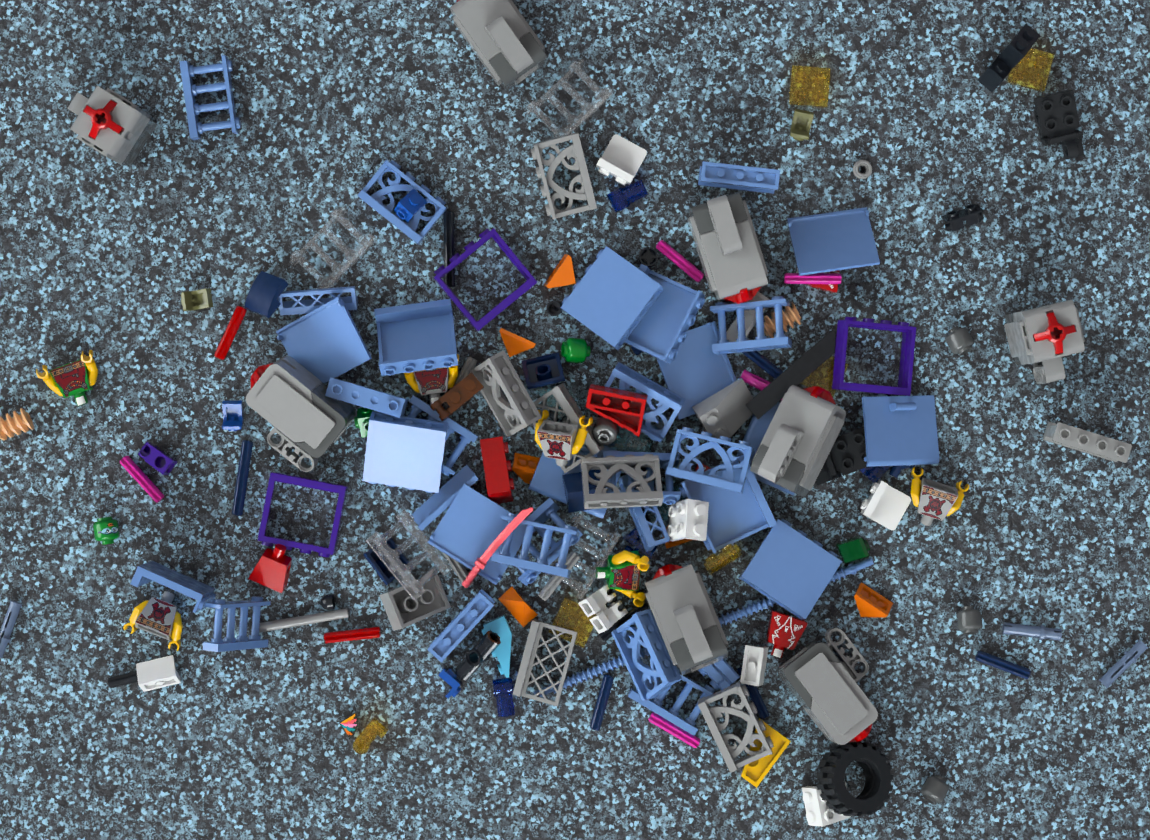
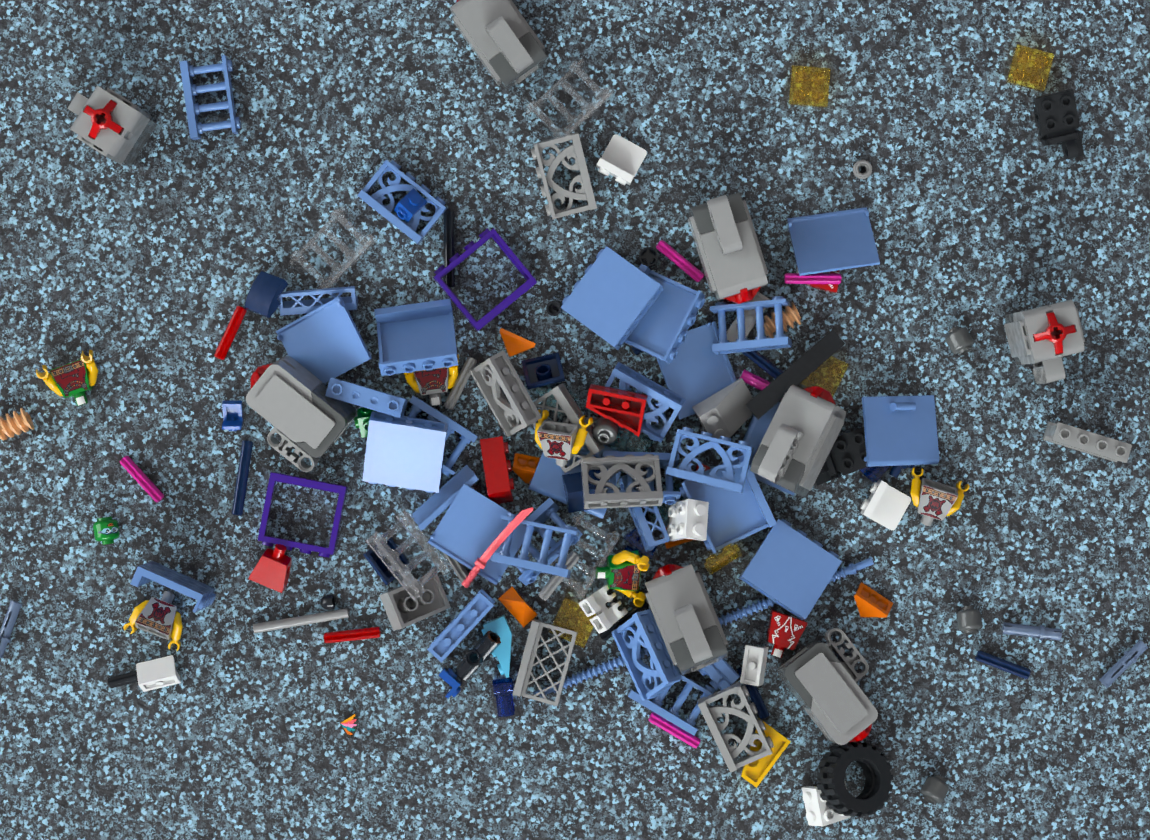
dark purple leg [138,441,178,475] -> none
olive bracket [181,288,213,311] -> none
medium blue fence [203,596,271,652] -> none
clear yellow leg [353,718,388,754] -> none
reddish brown plate [430,372,484,421] -> none
orange slope [544,254,576,288] -> none
green head [561,338,591,363] -> none
dark blue axle [590,674,614,731] -> none
clear blue piece [607,180,648,213] -> none
medium blue fence [698,161,780,194] -> none
olive bracket [790,109,814,141] -> none
dark purple window [832,316,916,396] -> none
dark green slope [836,536,870,563] -> none
black hinge [941,204,984,232] -> none
black arch [978,24,1040,92] -> none

